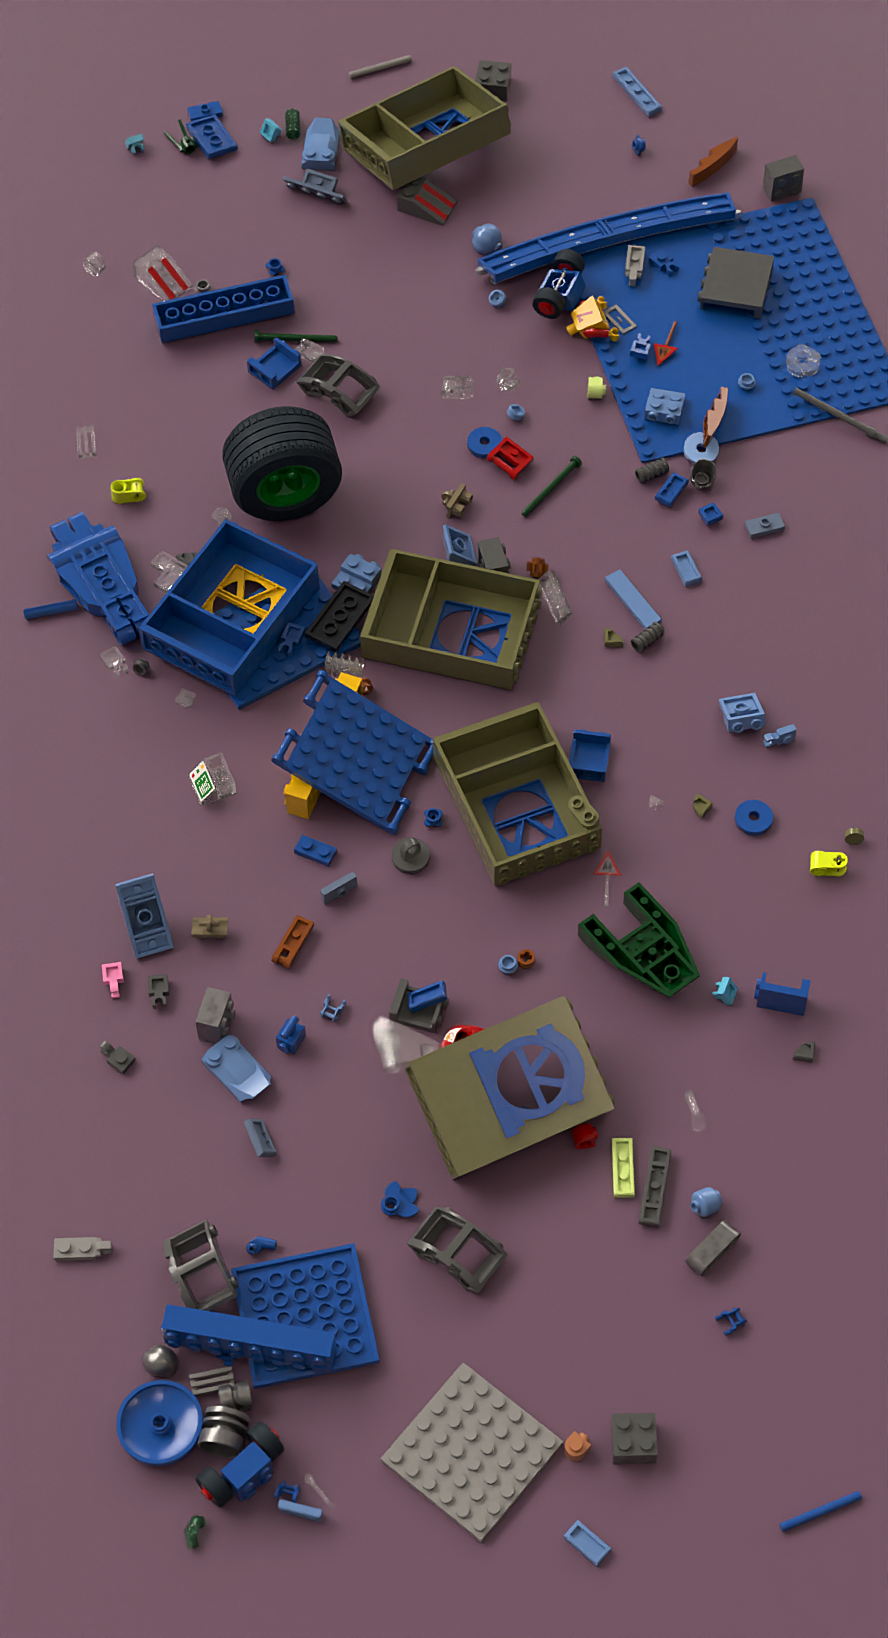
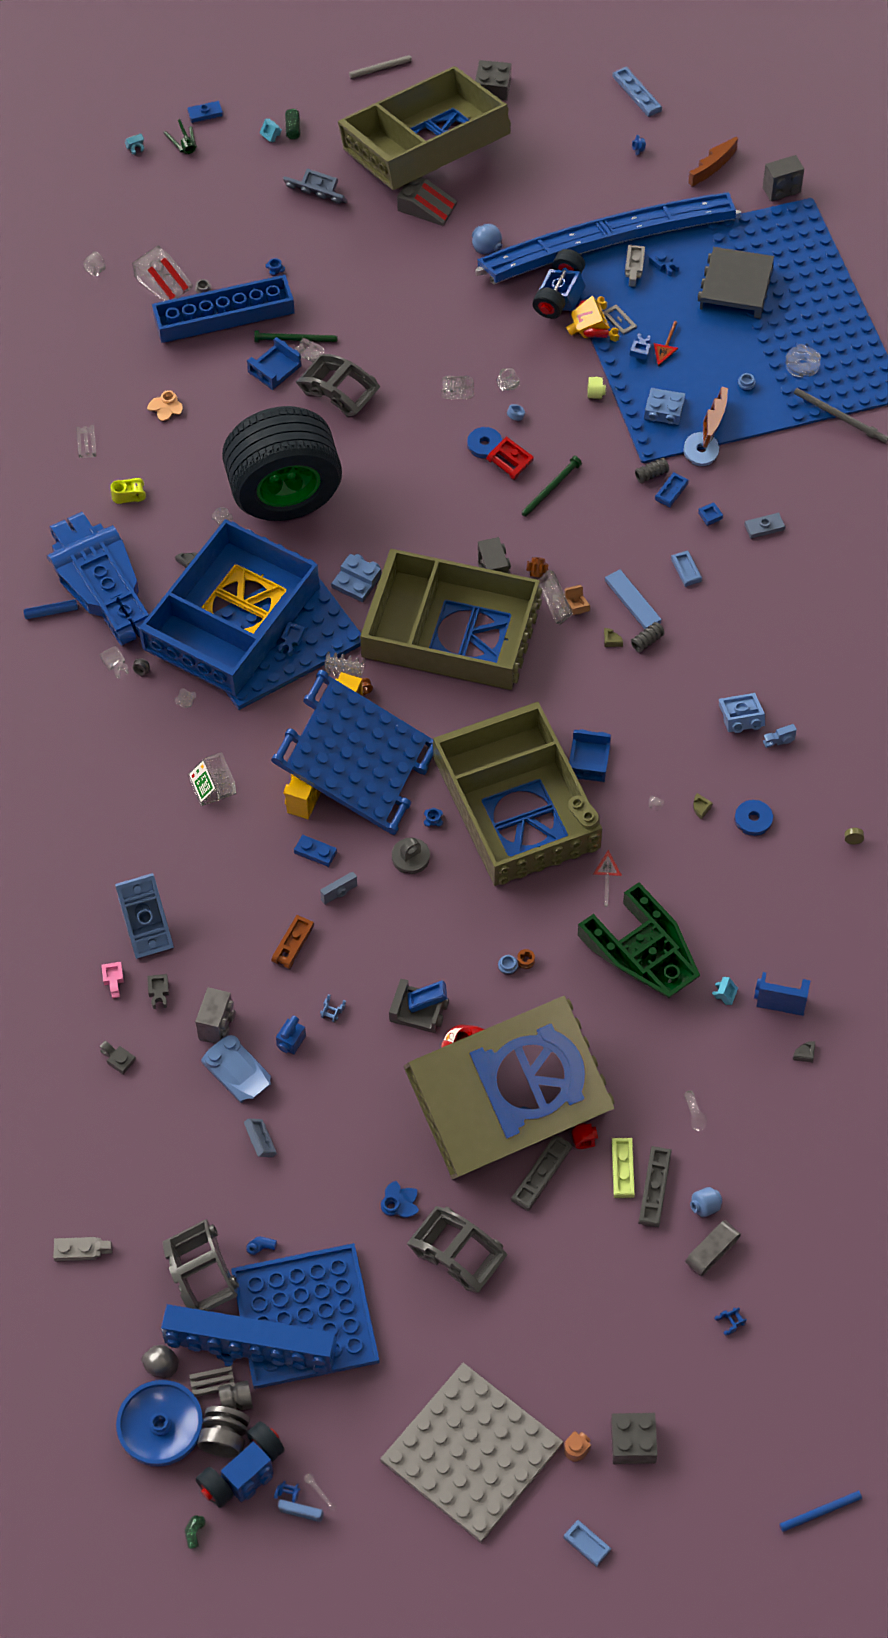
clear plate [151,550,188,594] -> none
blue tile [186,115,238,159] -> none
dark tan hips [192,915,228,939] -> none
medium blue slope [302,118,340,171] -> none
black plate [305,581,374,653] -> none
clear panel [373,1016,441,1073] -> none
dark tan hips [441,483,473,519] -> none
medium blue slope [443,524,477,566] -> none
medium blue tile [489,290,507,308] -> none
flat silver hair [690,459,716,490] -> none
neon yellow piece [810,851,848,877] -> none
none -> light nougat plate [147,390,183,421]
none -> dark grey plate [511,1134,573,1211]
none -> medium nougat bracket [565,585,590,615]

